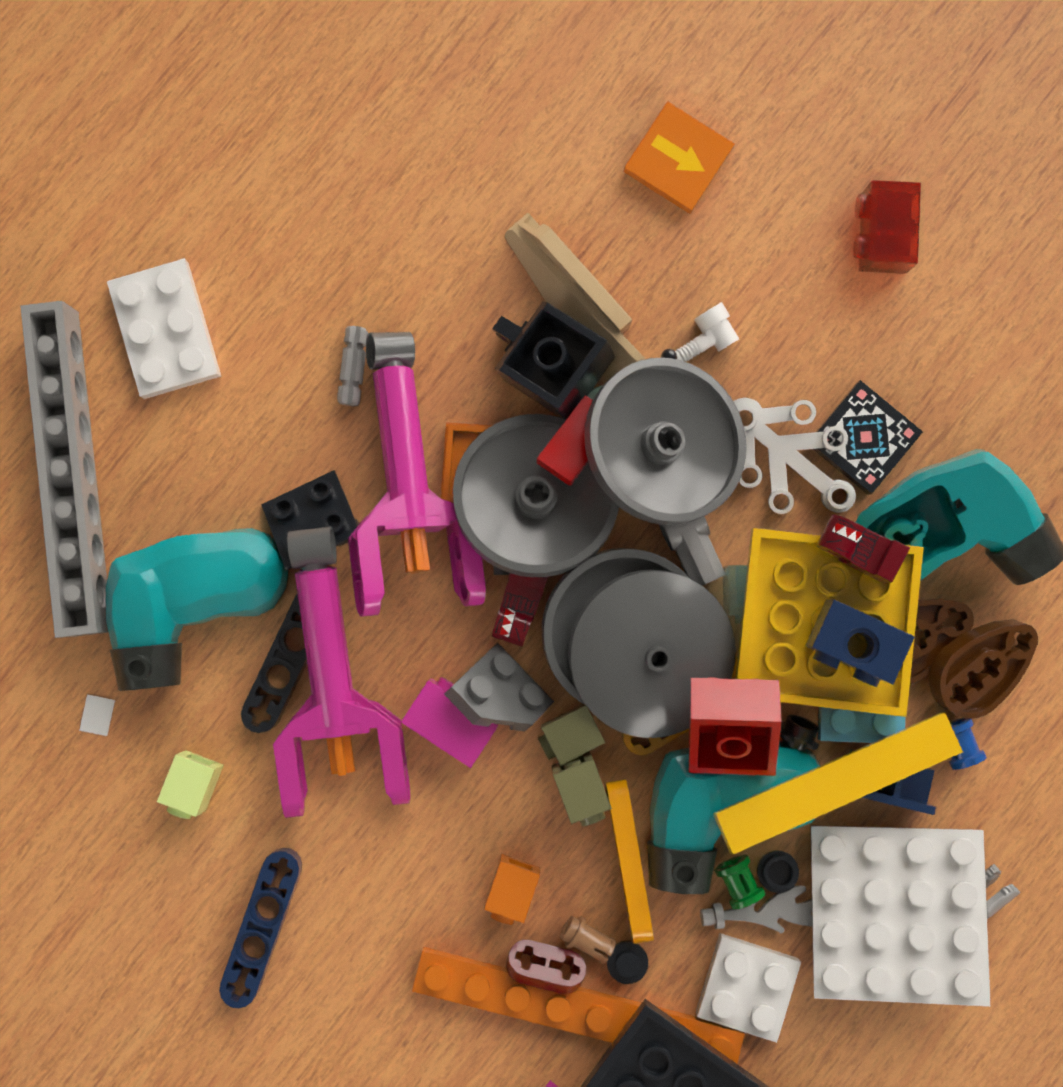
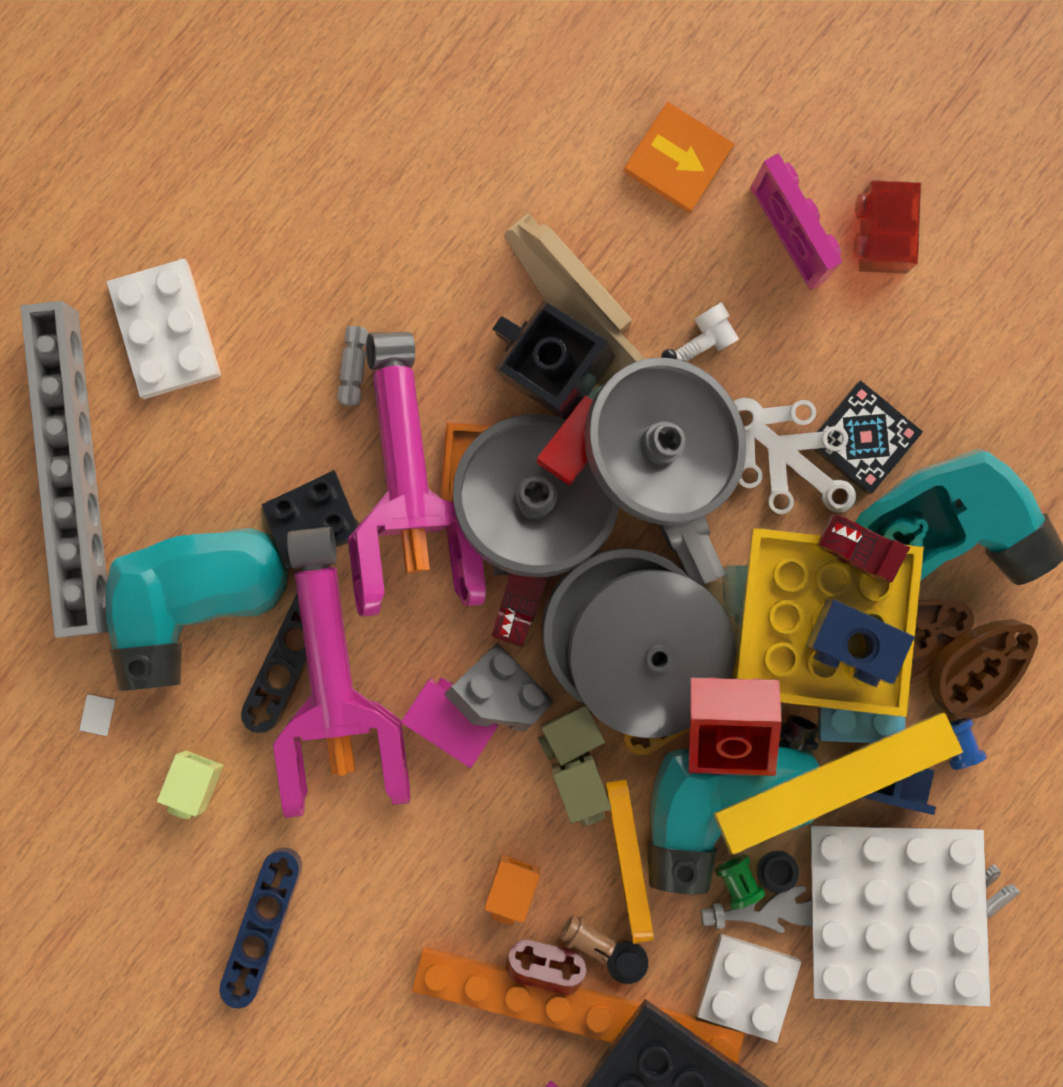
none -> dark pink plate [750,153,843,290]

